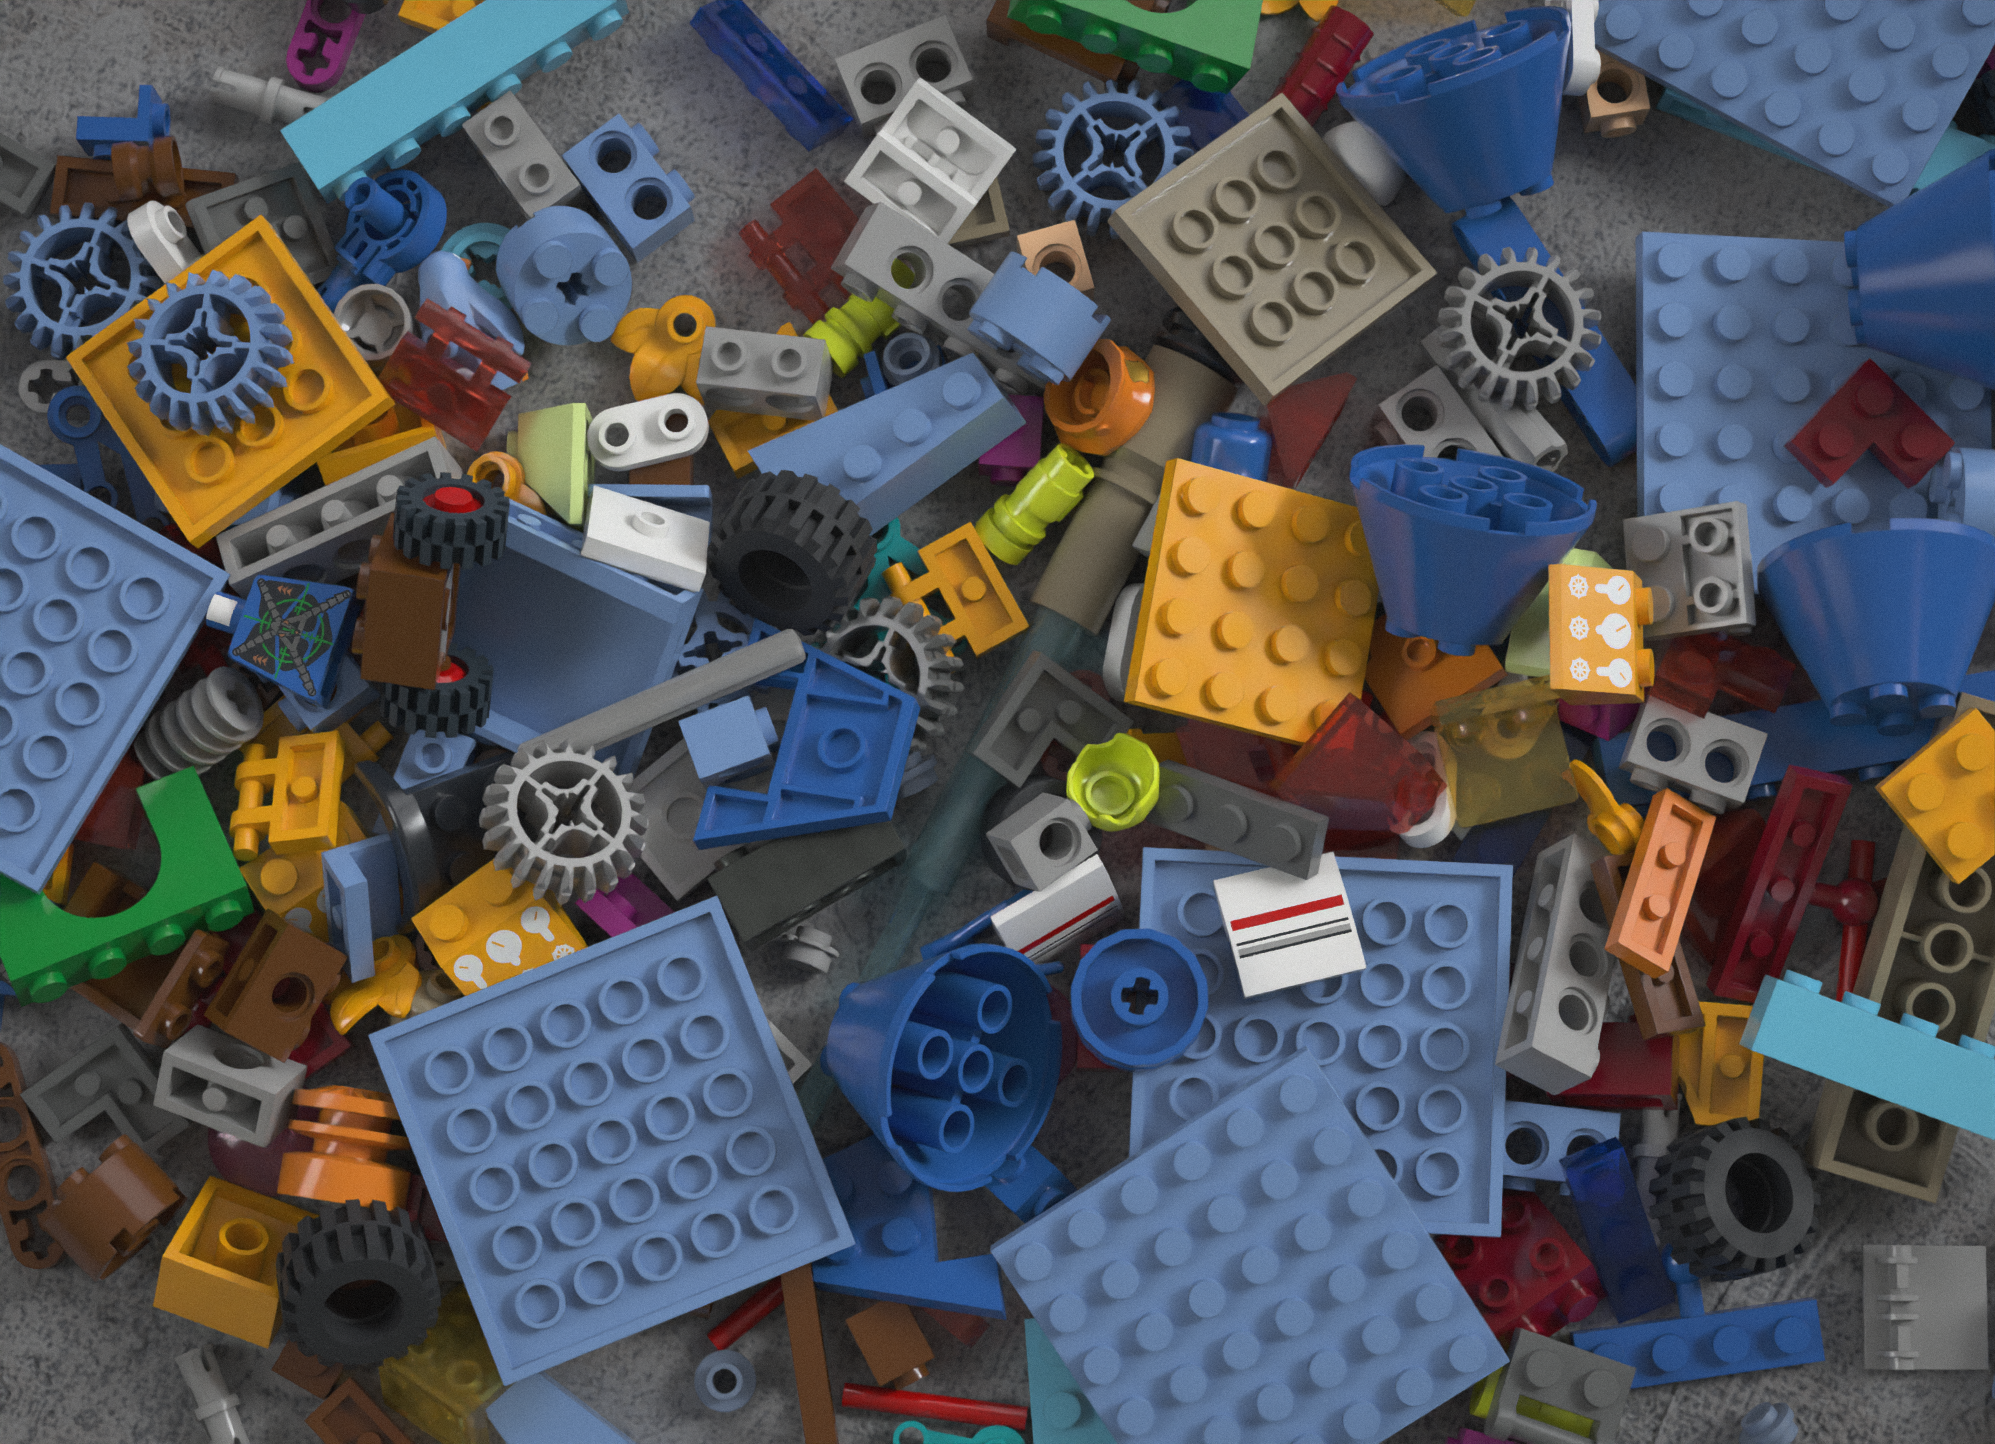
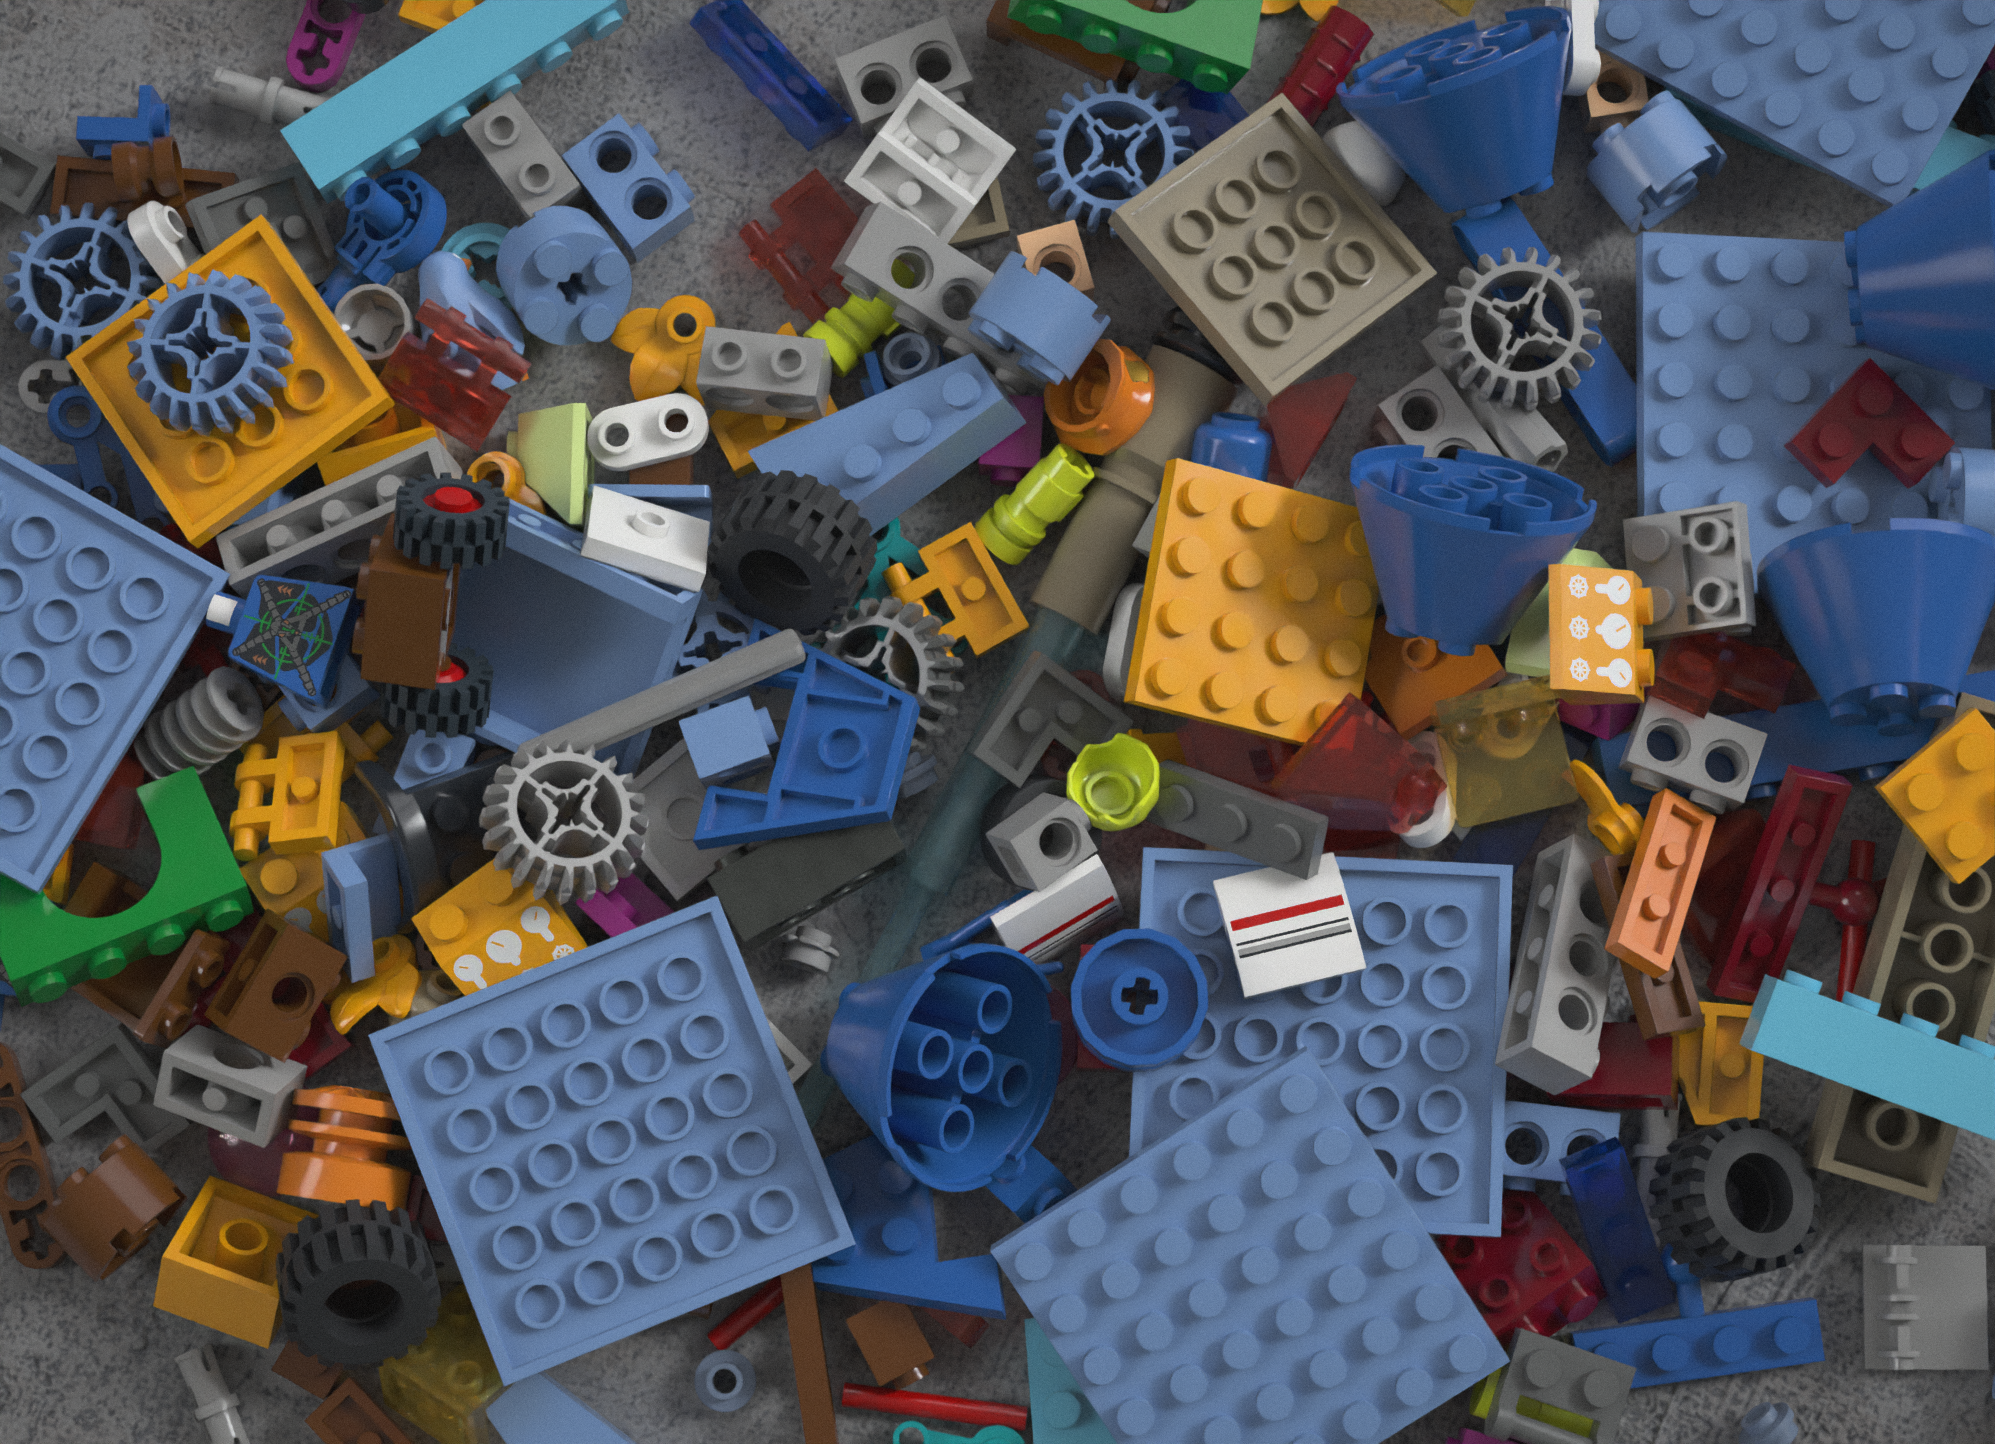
none -> medium blue brick [1586,90,1727,233]

